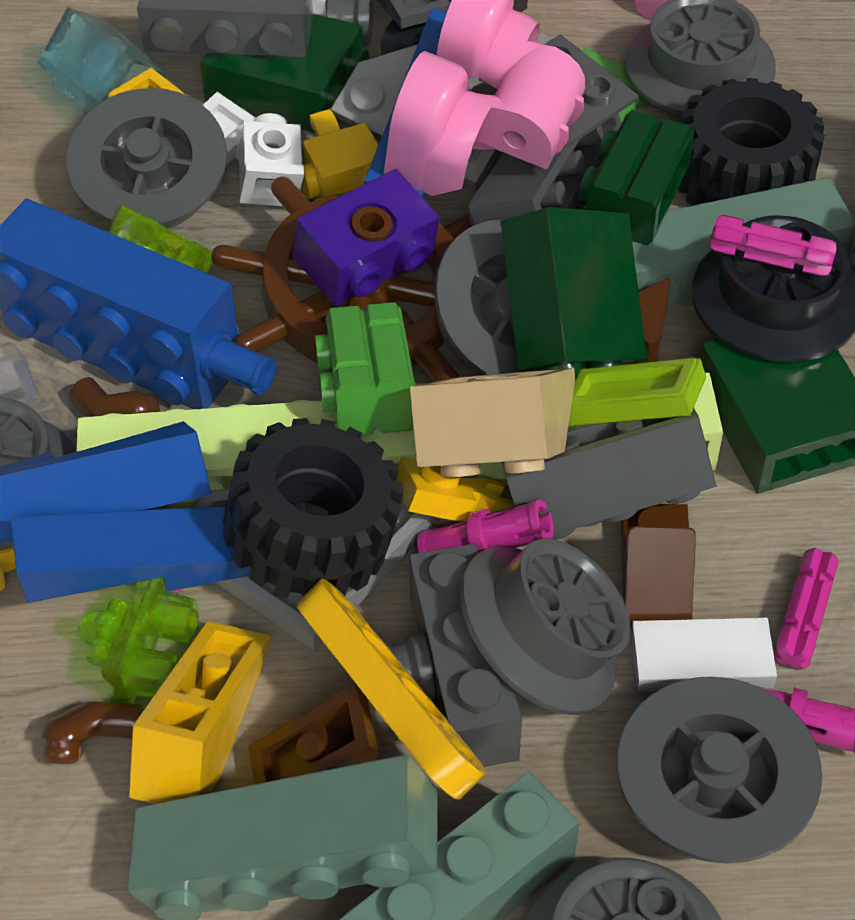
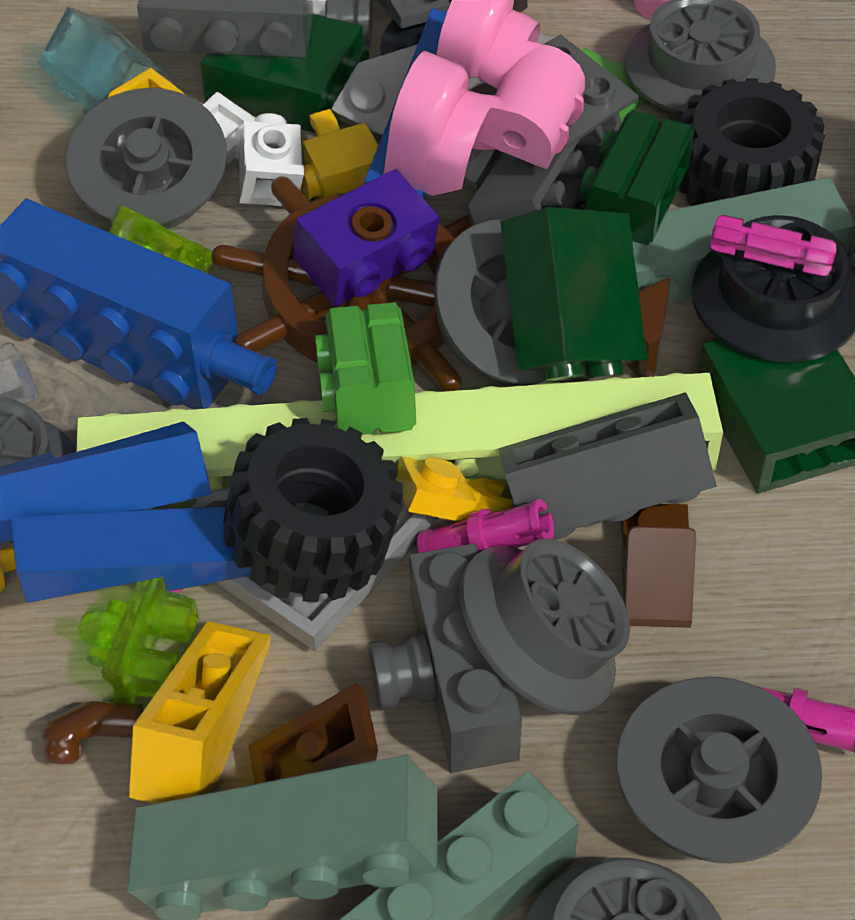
reddish brown arm [69,377,160,417] -> none
yellow beam [296,578,486,800] -> none
tan slope [410,368,575,477] -> none
lime tile [569,358,706,426] -> none
white tile [631,618,777,692] -> none
dark pink axle [774,548,839,670] -> none

